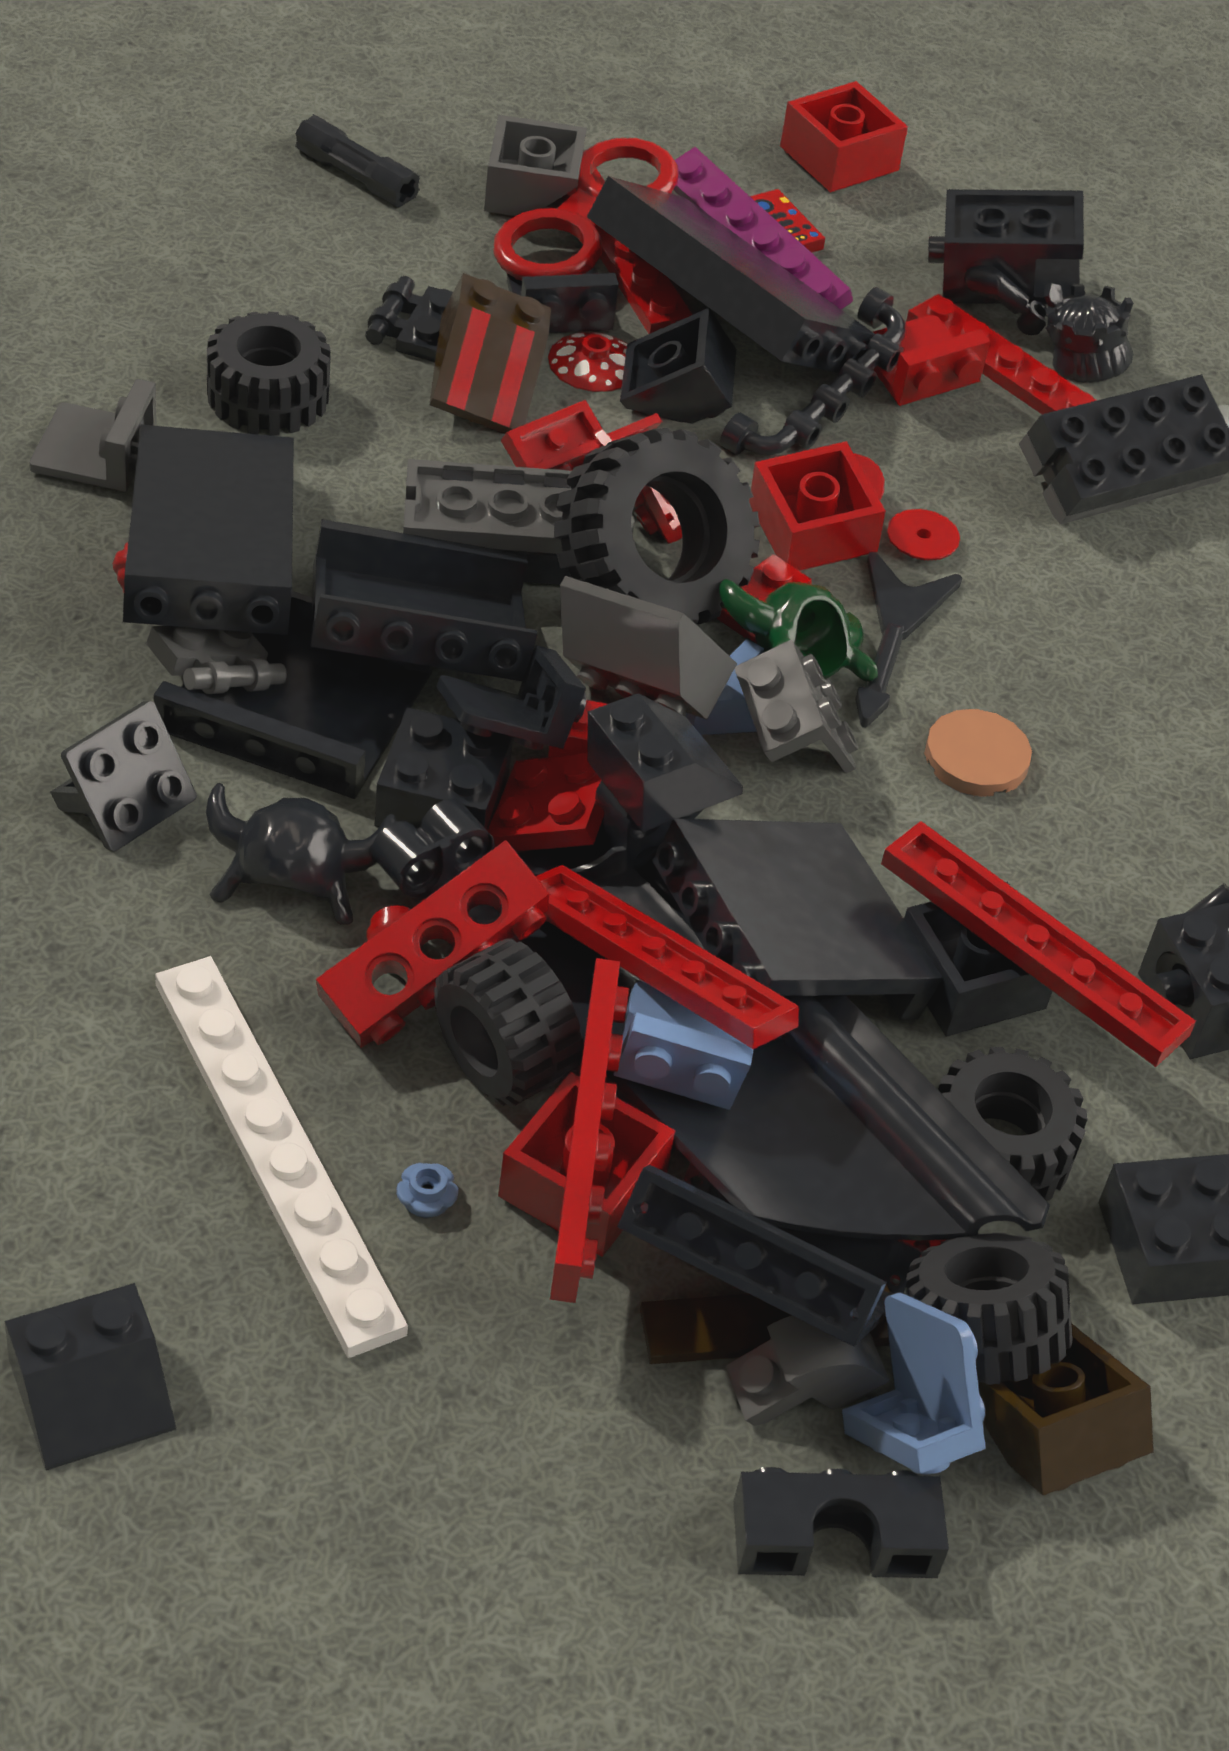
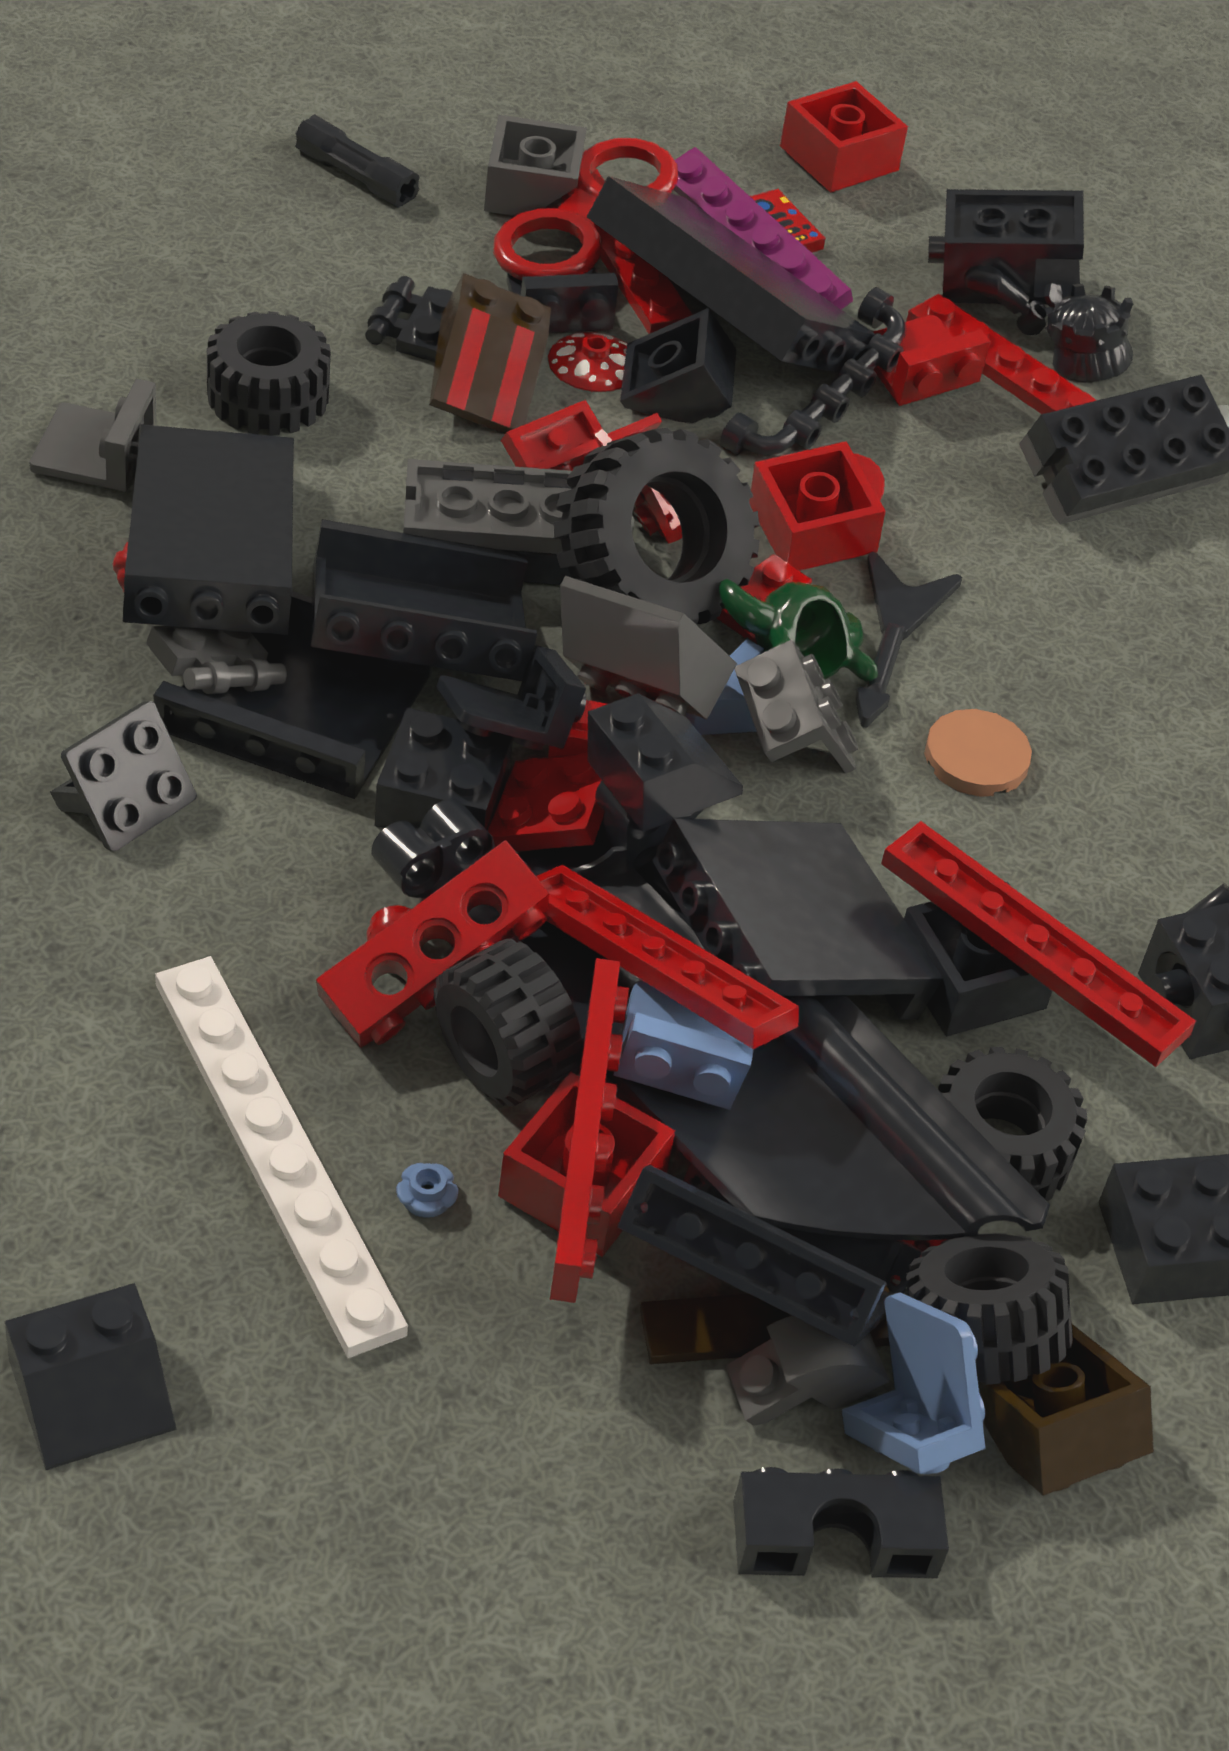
black piece [206,783,397,925] -> none
red piece [887,509,960,560] -> none

